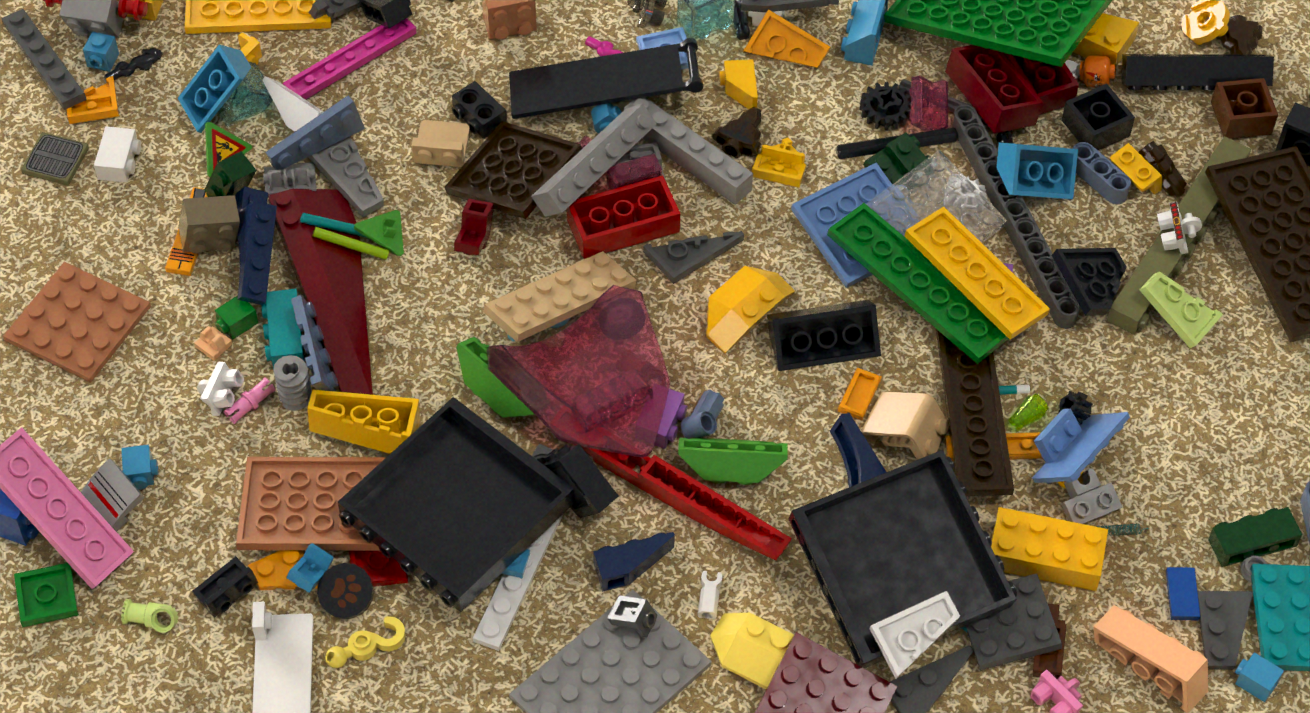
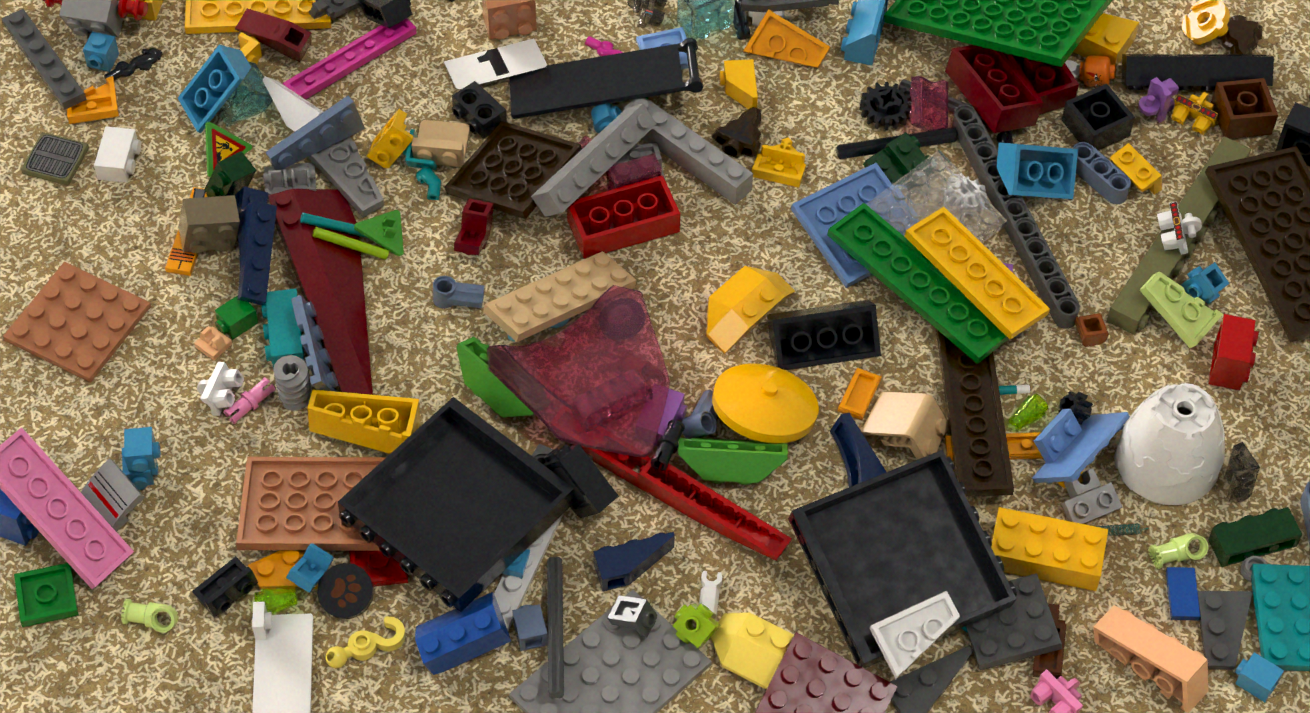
dark grey wing [643,231,744,284] -> none
black plate [1051,248,1127,316] -> none
dark brown rock [1138,141,1187,197] -> none
none -> dark azure brick [124,427,161,472]
none -> dark red slope [235,8,312,62]
none -> clear neon green cone [254,588,297,614]
none -> yellow bracket [366,109,413,168]
none -> teal bracket [403,129,437,170]
none -> blue slope [415,592,511,675]
none -> teal arm [416,168,441,200]
none -> sand blue piece [433,275,485,308]
none -> white sticker [444,39,547,89]
none -> sand blue brick [512,604,548,651]
none -> dark grey axle [547,556,564,699]
none -> black pin [651,420,685,471]
none -> lime brick [673,603,721,648]
none -> yellow dish [712,363,819,444]
none -> dark orange brick [1075,313,1109,347]
none -> white piece [1114,383,1225,505]
none -> medium lavender hips [1138,77,1179,123]
none -> yellowish green connector [1148,533,1208,569]
none -> yellow hips [1172,92,1218,135]
none -> dark azure brick [1181,262,1230,304]
none -> red brick [1208,314,1259,391]
none -> clear smoke bracket [1225,442,1260,503]

